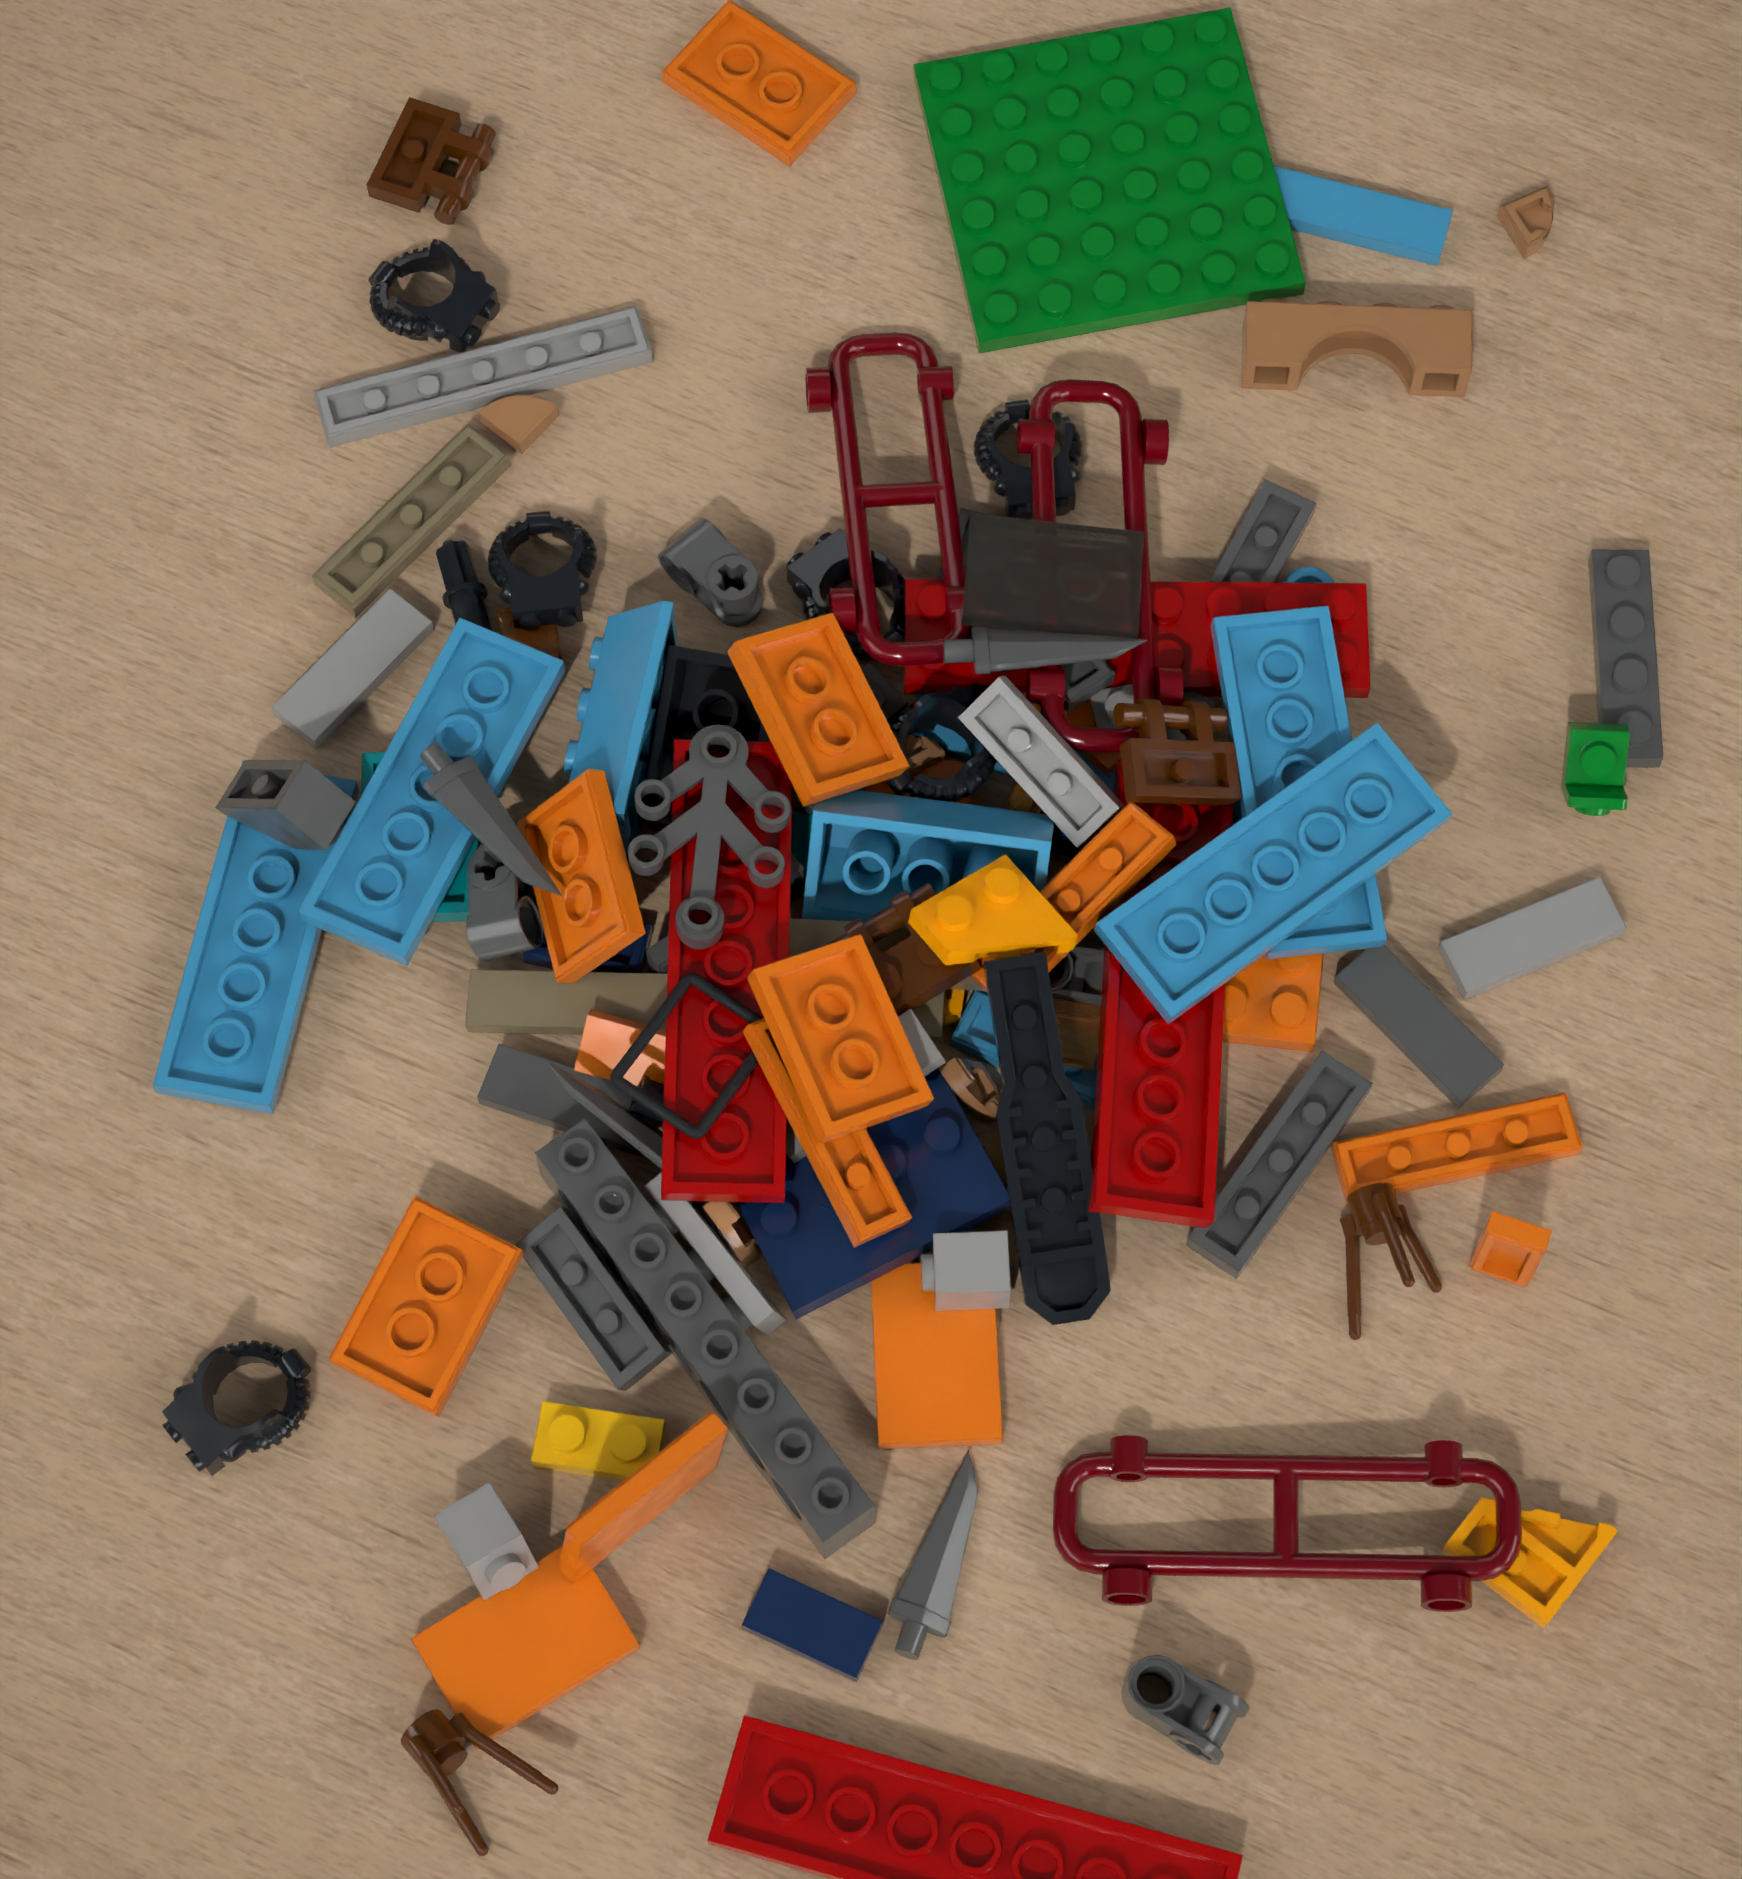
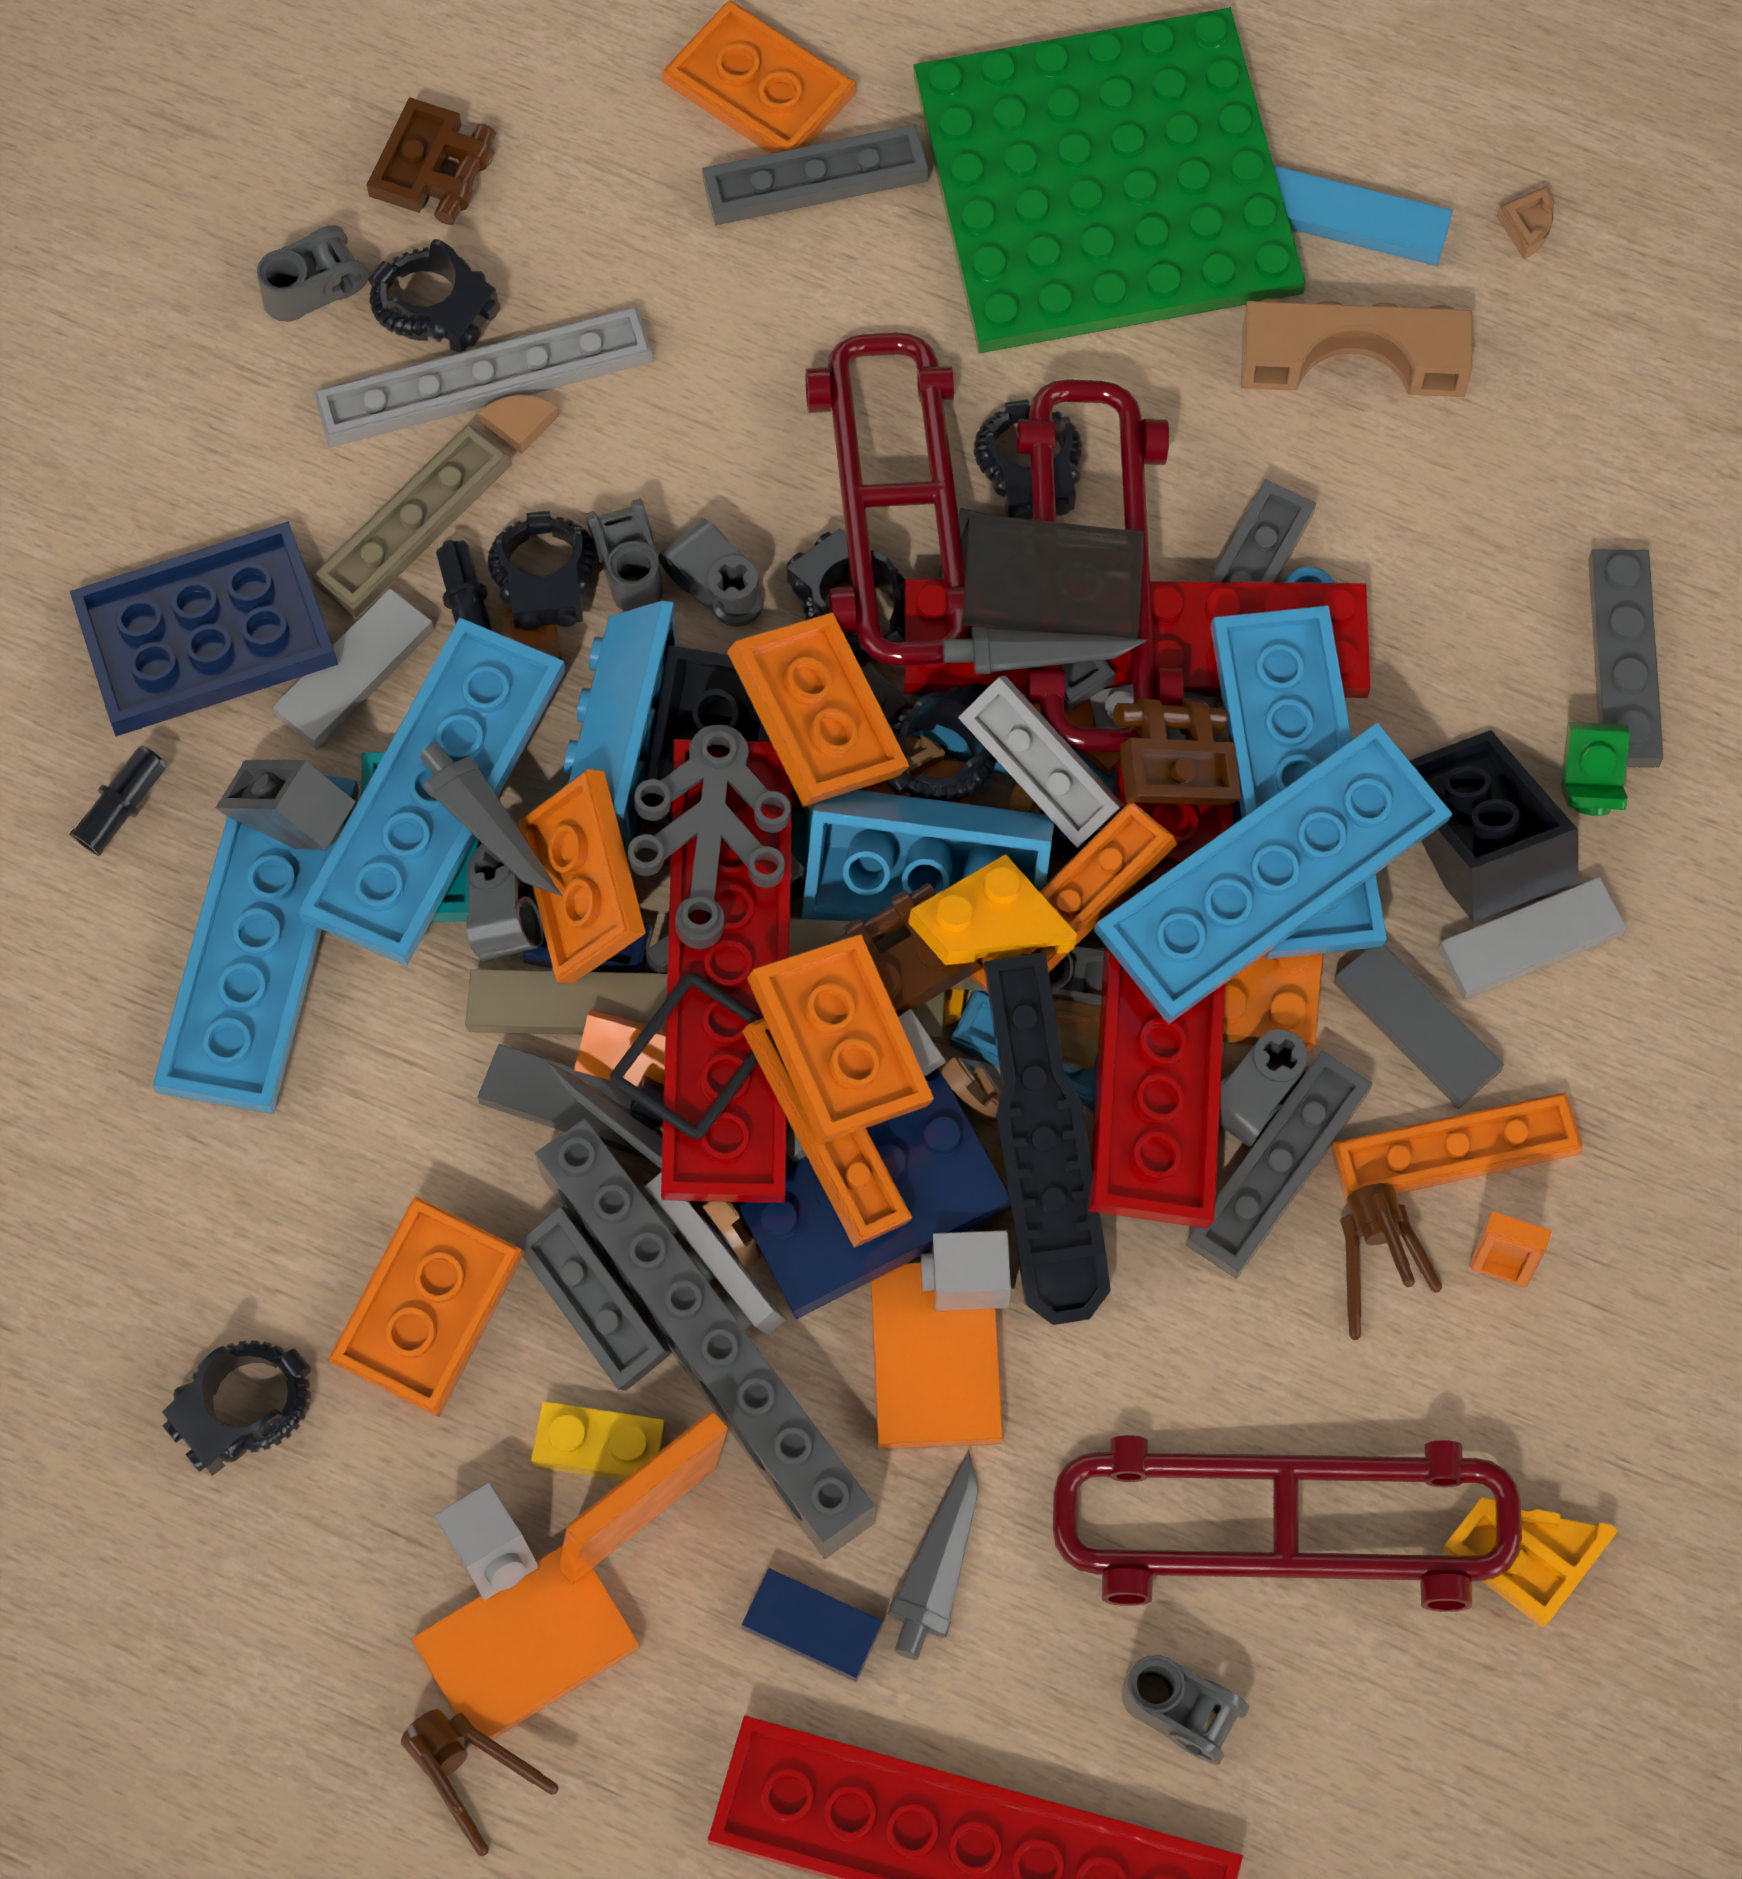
none -> dark blue plate [70,521,338,737]
none -> black axle [70,746,166,856]
none -> dark grey piece [257,225,369,322]
none -> dark grey piece [585,498,663,612]
none -> dark grey plate [702,124,928,226]
none -> dark grey piece [1219,1029,1308,1149]
none -> black slope [1409,730,1579,922]

